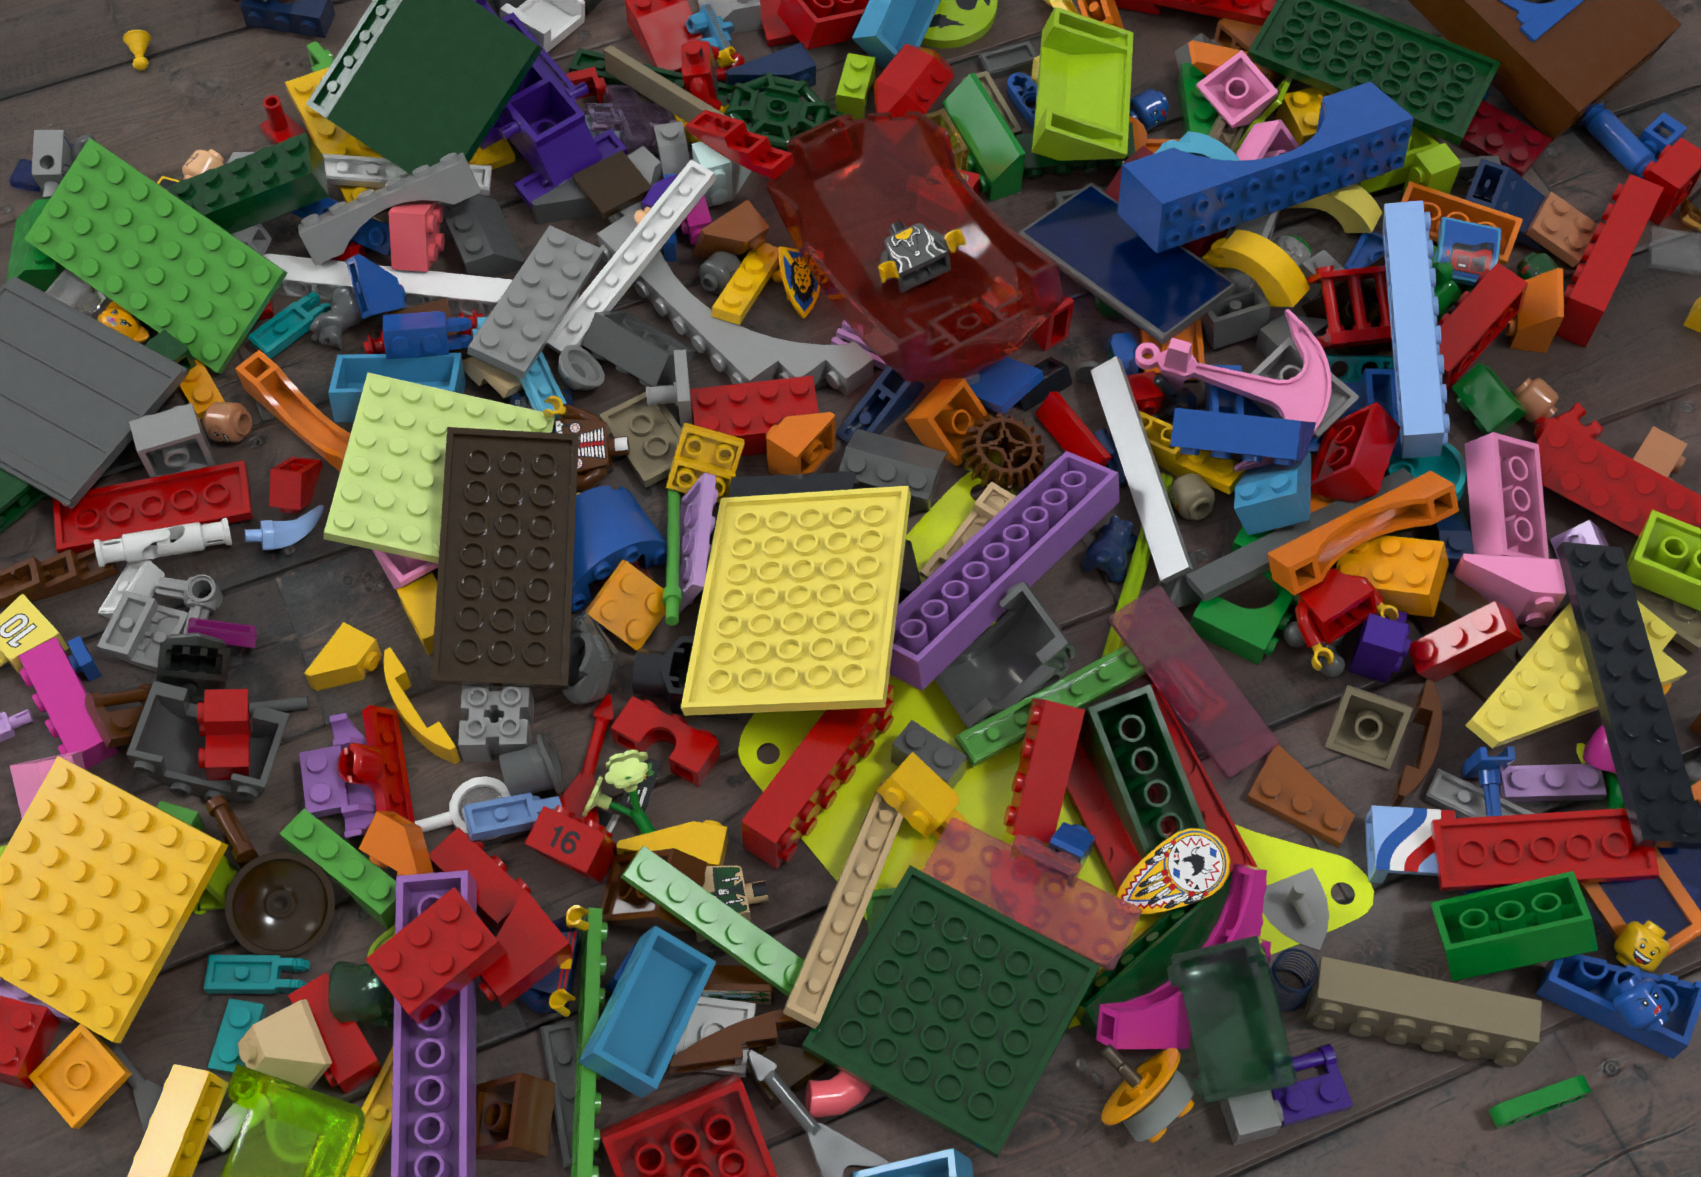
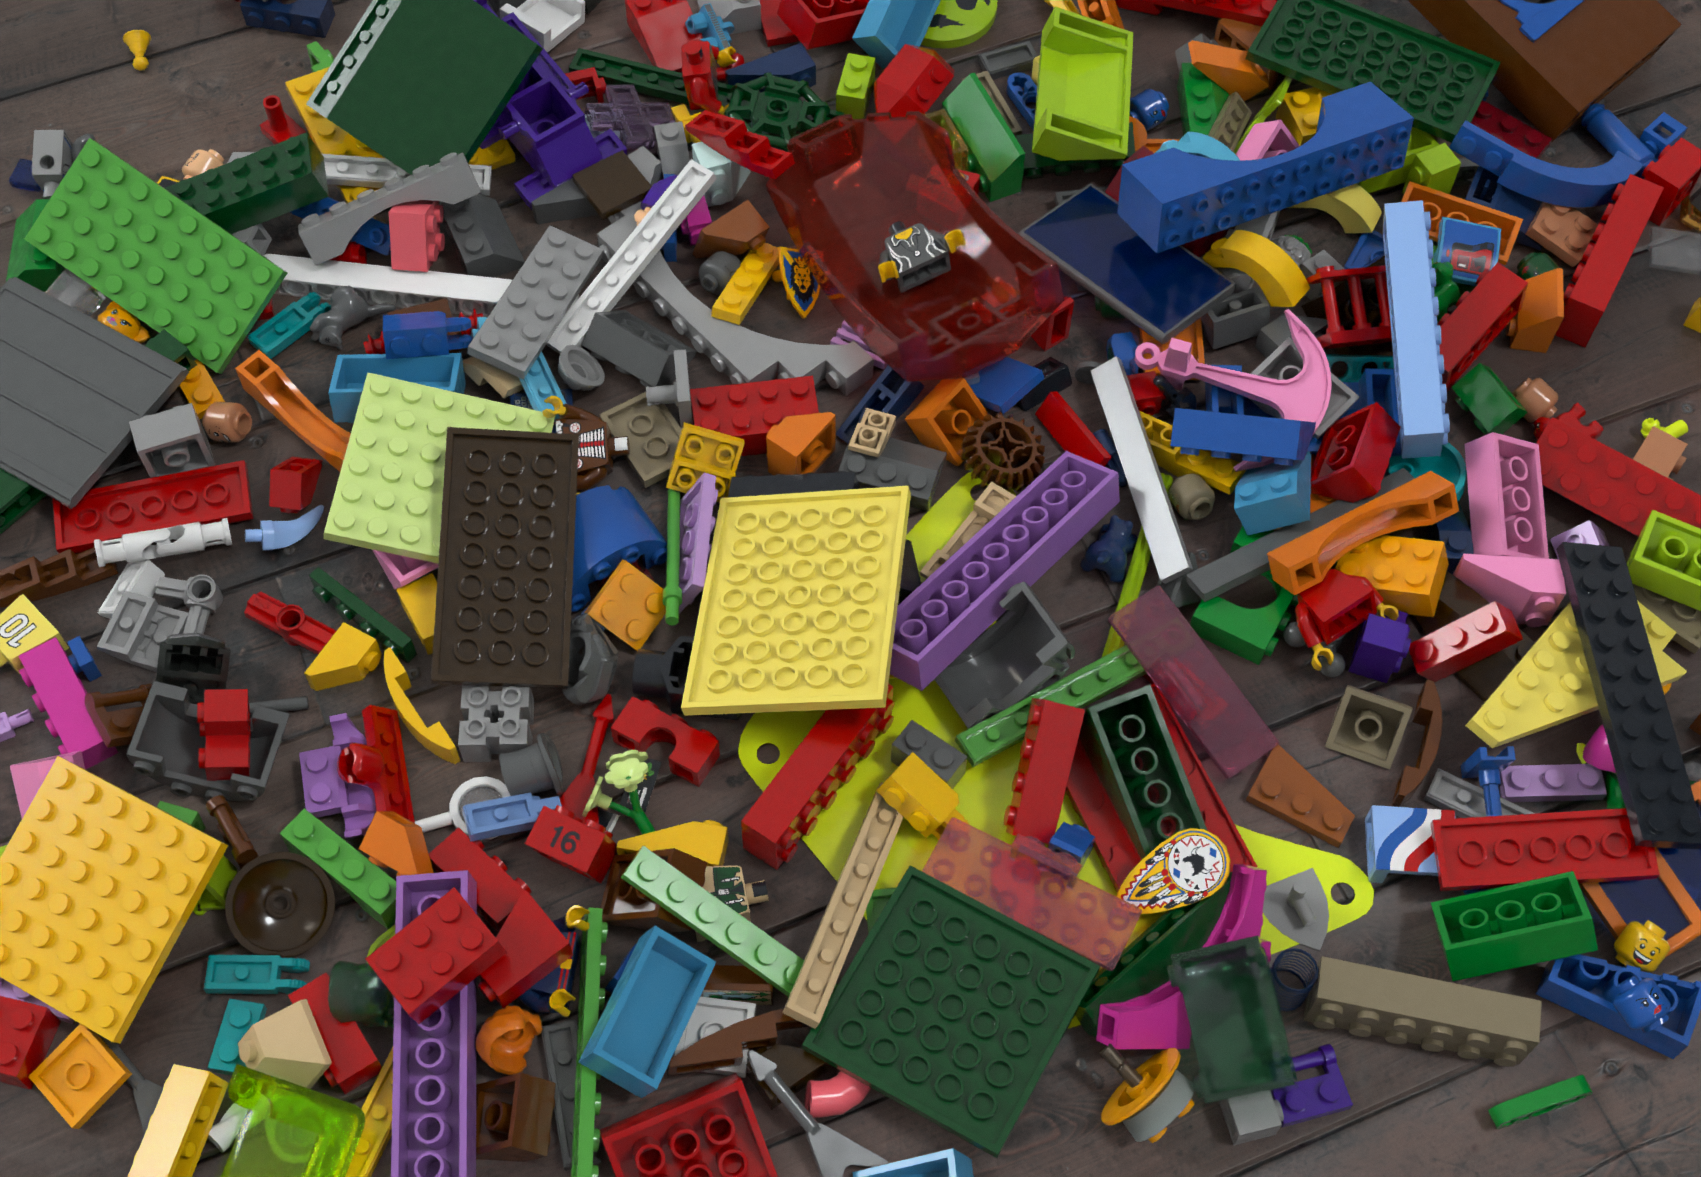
magenta tile [187,617,257,648] -> none
blue slope [345,254,406,319] -> none
dark tan tile [603,45,726,123] -> none
bright pink slope [1196,50,1278,128] -> none
none -> red piece [244,591,337,655]
none -> dark green plate [309,567,417,663]
none -> orange hair [475,1005,542,1075]
none -> tan slope [848,408,896,458]
none -> blue arch [1449,120,1643,208]
none -> neon yellow arm [1641,418,1688,439]

